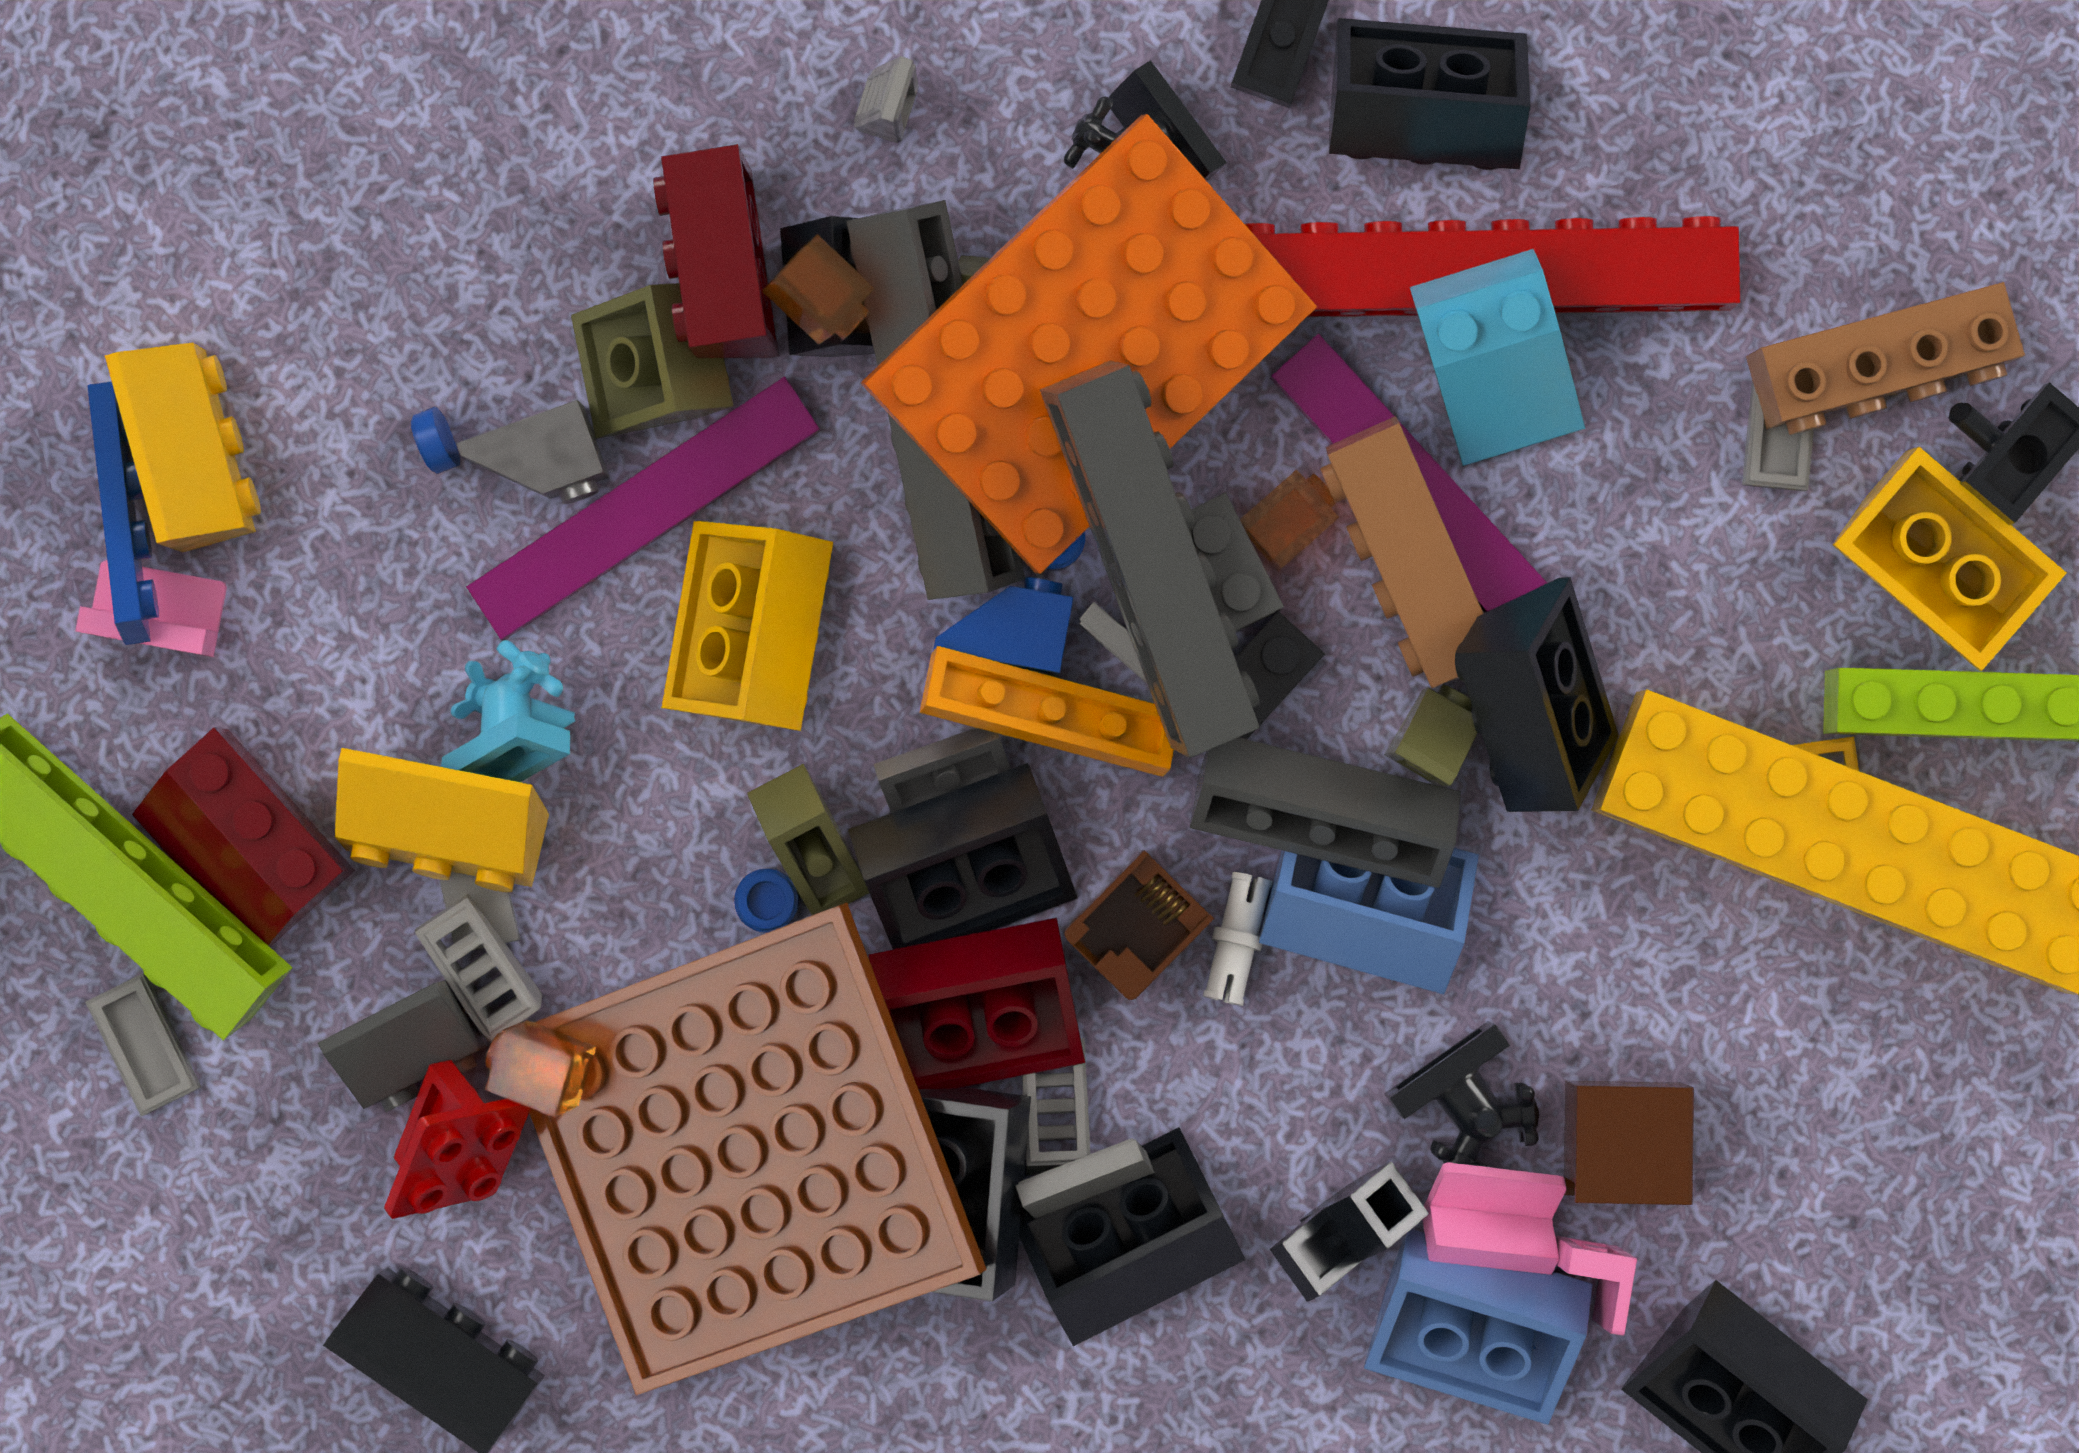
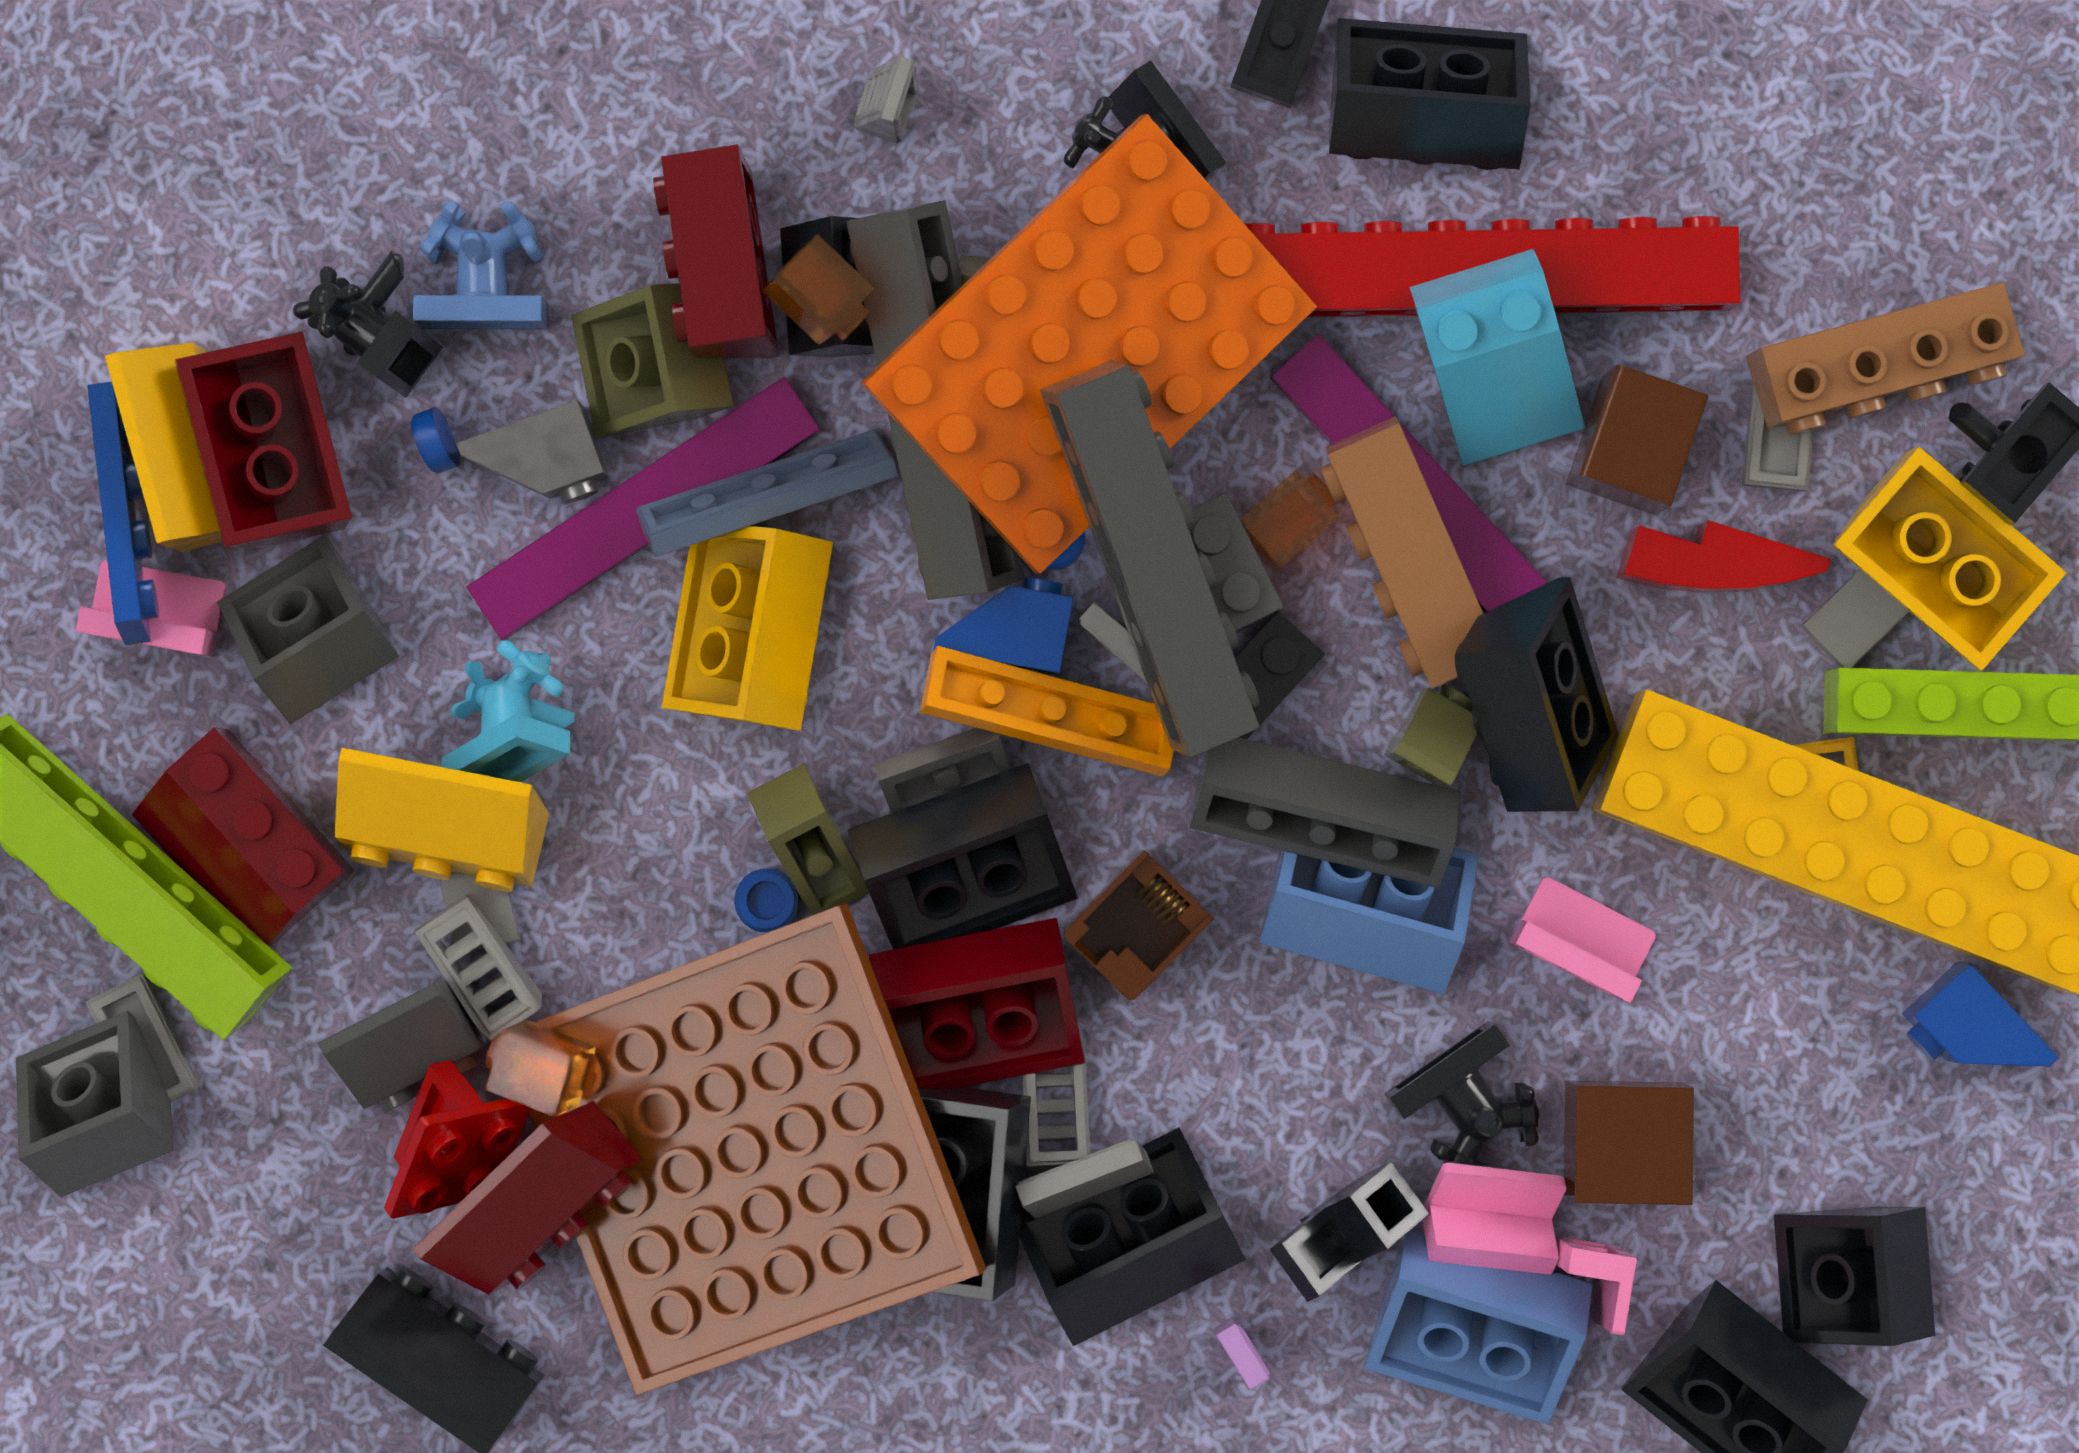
white pin [1203,872,1273,1006] -> none
none -> dark grey slope [16,1011,174,1197]
none -> dark red slope [175,331,352,549]
none -> dark grey slope [217,535,399,725]
none -> black piece [293,251,443,398]
none -> dark red slope [411,1101,643,1295]
none -> medium blue piece [413,201,549,330]
none -> sand blue tile [636,429,898,557]
none -> lavender tile [1214,1316,1270,1390]
none -> bright pink panel [1509,877,1656,1003]
none -> reddish brown piece [1566,365,1709,515]
none -> red slope [1616,520,1831,593]
none -> black slope [1774,1206,1936,1346]
none -> light grey tile [1800,569,1909,668]
none -> blue slope [1902,962,2059,1067]

